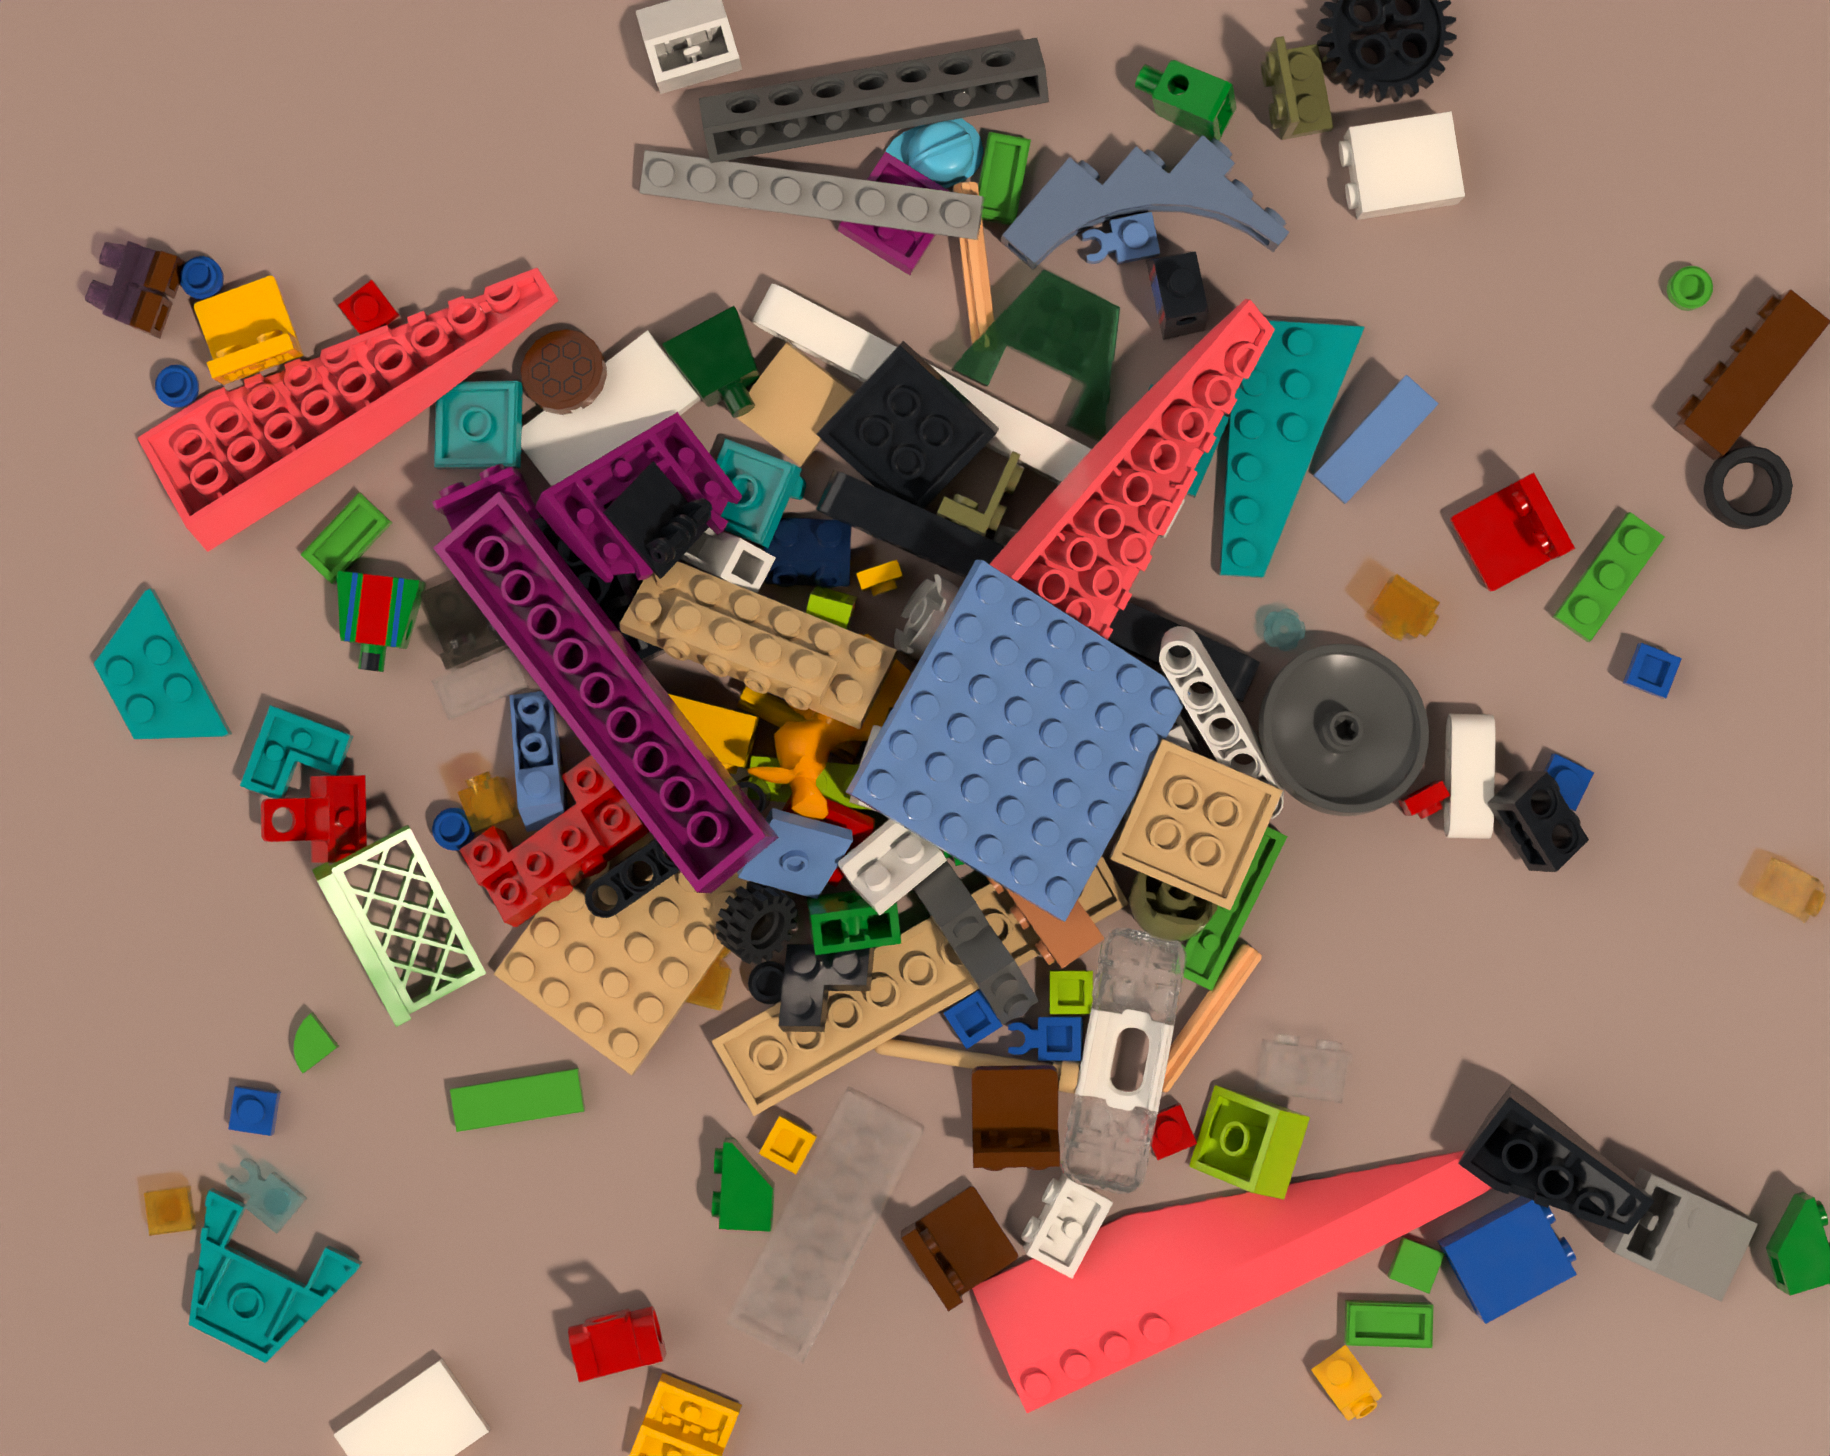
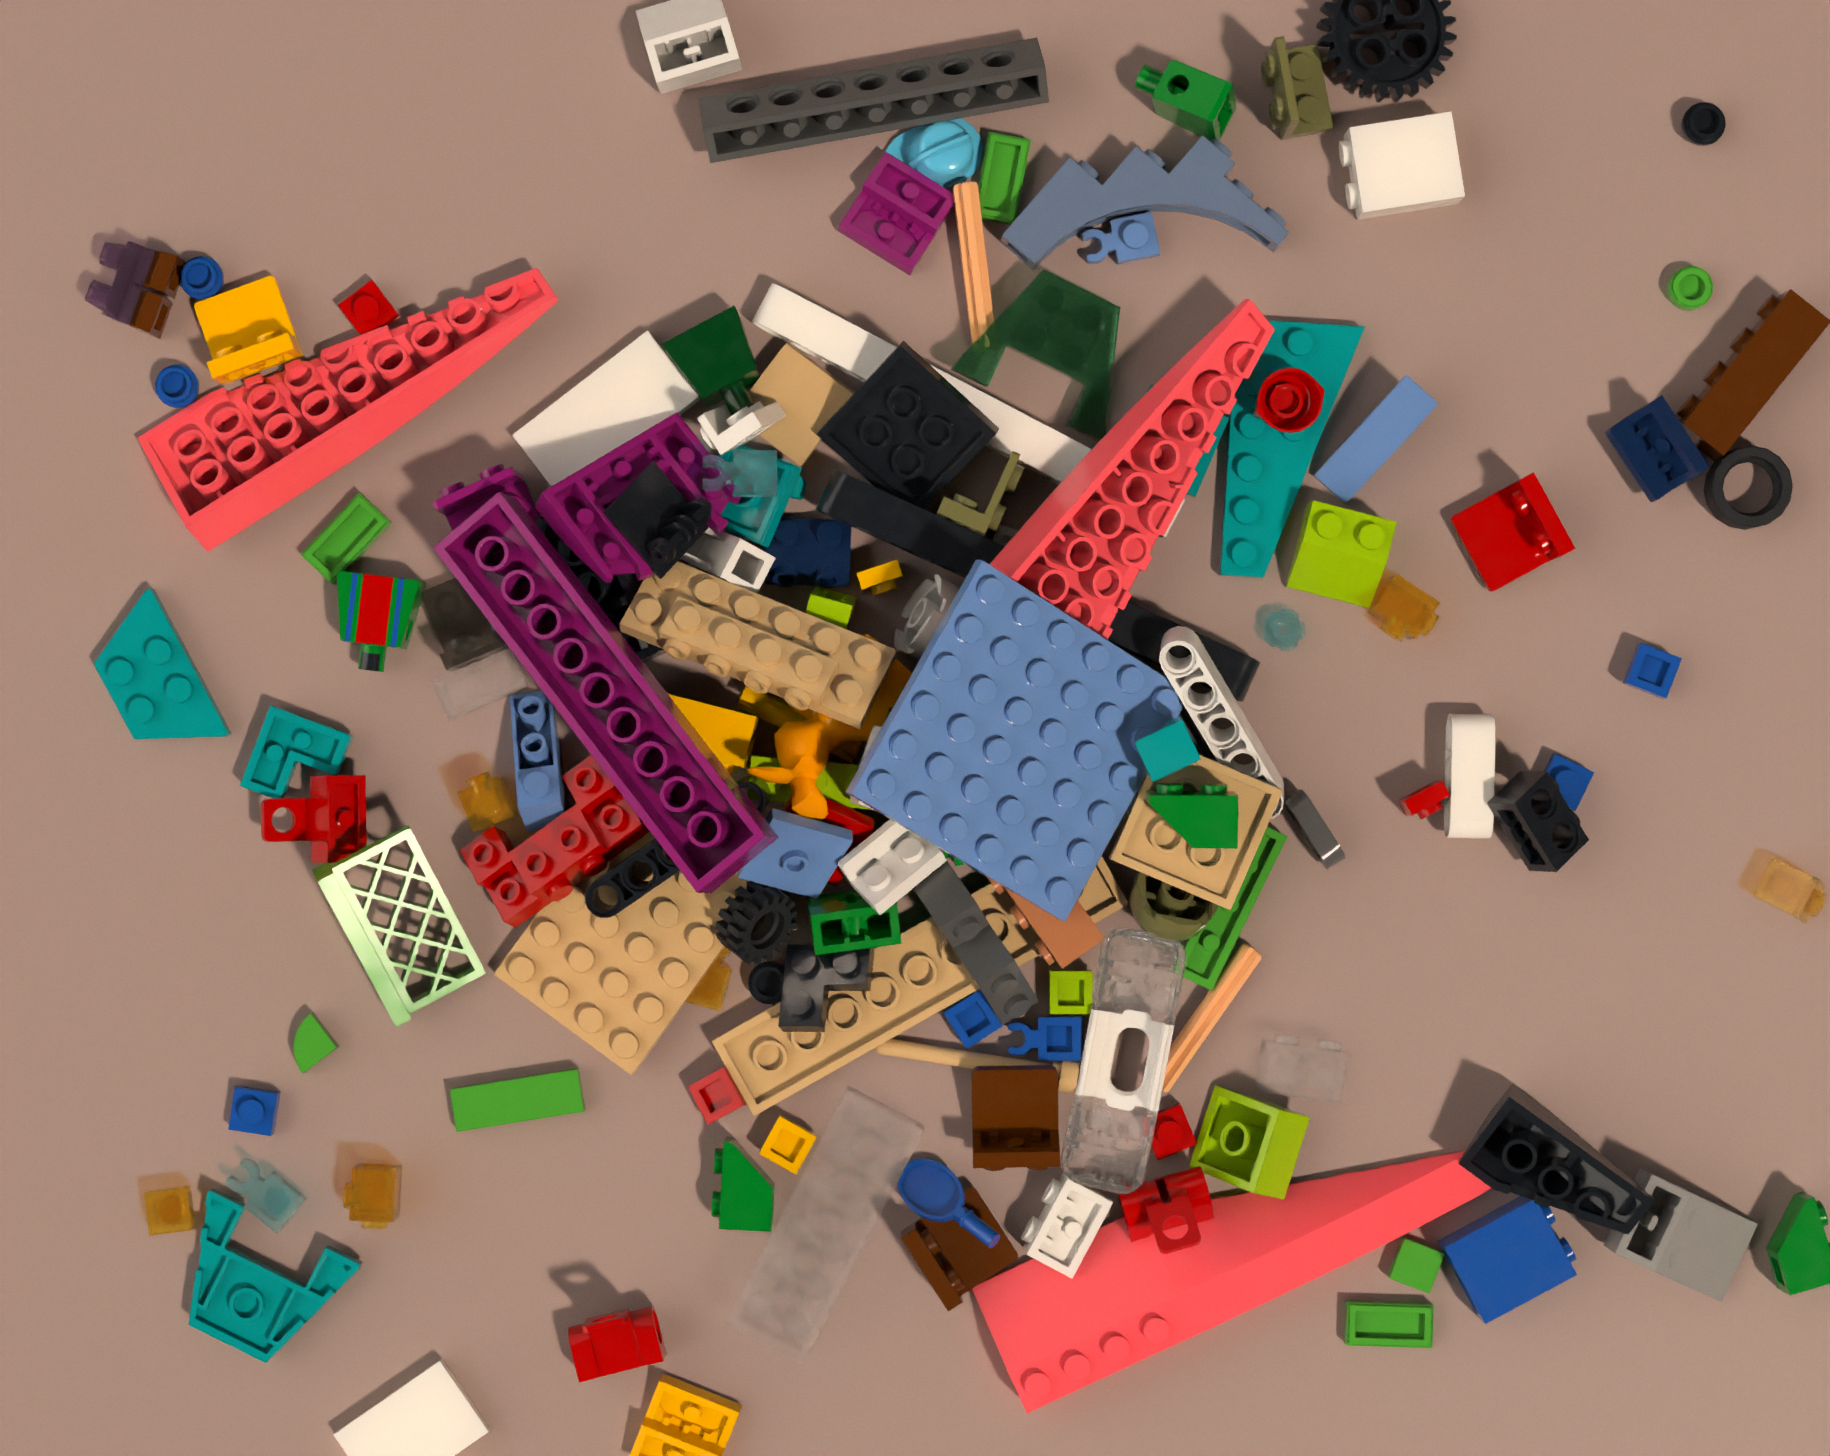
blue plate [432,808,476,851] -> none
teal plate [434,381,523,469] -> none
reddish brown tile [521,329,607,415] -> none
light grey plate [639,150,984,240] -> none
black torso [1146,251,1208,340] -> none
dark grey dish [1258,644,1429,816] -> none
yellow bracket [1311,1345,1382,1421] -> none
bright green plate [1552,512,1665,642] -> none
none -> clear yellow brick [343,1163,402,1229]
none -> red plate [688,1066,747,1125]
none -> white bracket [697,401,787,455]
none -> clear light blue plate [702,450,777,497]
none -> blue piece [897,1158,1000,1248]
none -> red piece [1117,1166,1214,1254]
none -> teal panel [1135,716,1201,782]
none -> green slope [1146,783,1238,849]
none -> red hat [1253,368,1325,433]
none -> dark grey beam [1284,789,1345,869]
none -> lime slope [1286,500,1397,608]
none -> dark blue bracket [1605,395,1709,502]
none -> black plate [1681,102,1726,146]

